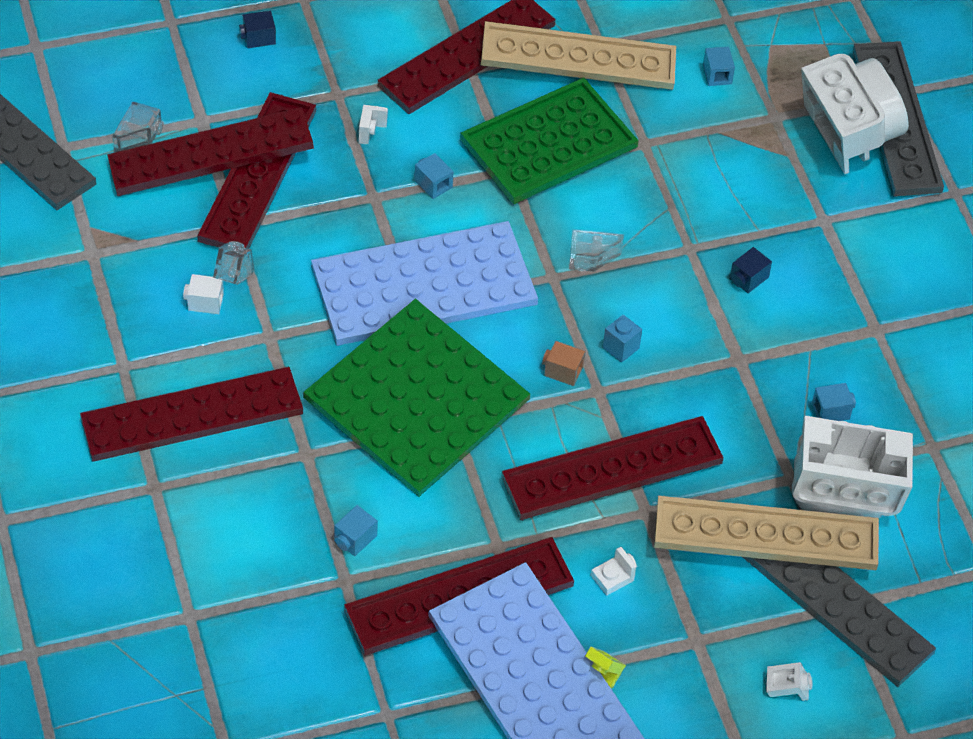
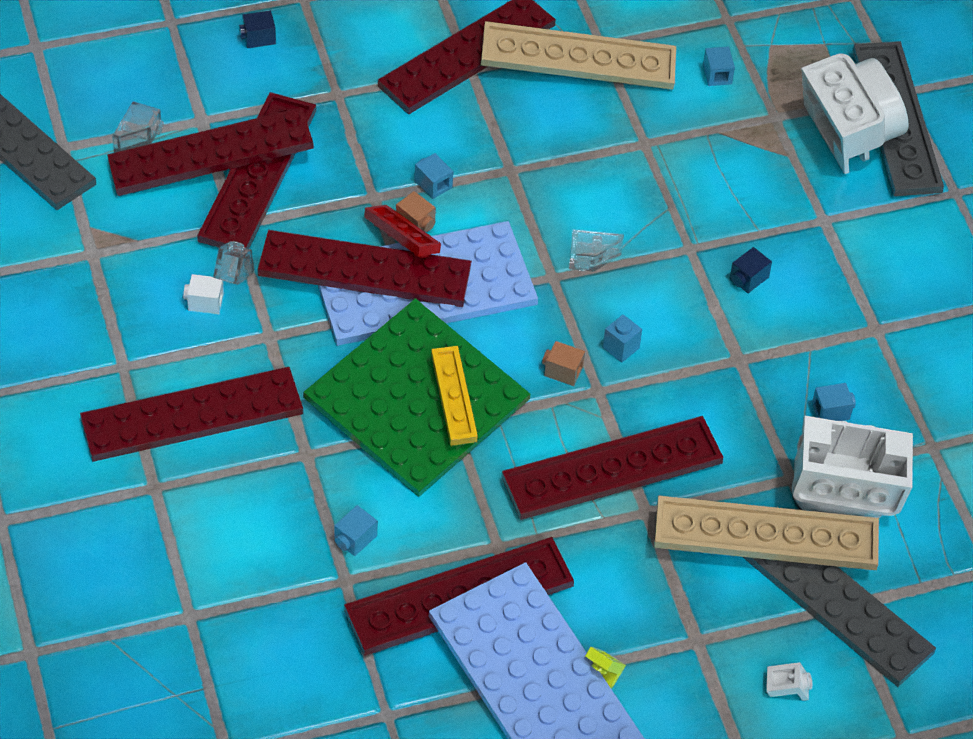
white bracket [359,105,388,144] -> none
green plate [460,78,639,205] -> none
white bracket [591,547,637,596] -> none
none -> dark red plate [258,230,472,307]
none -> red plate [364,205,441,258]
none -> nougat brick [396,191,436,232]
none -> yellow plate [431,346,478,446]

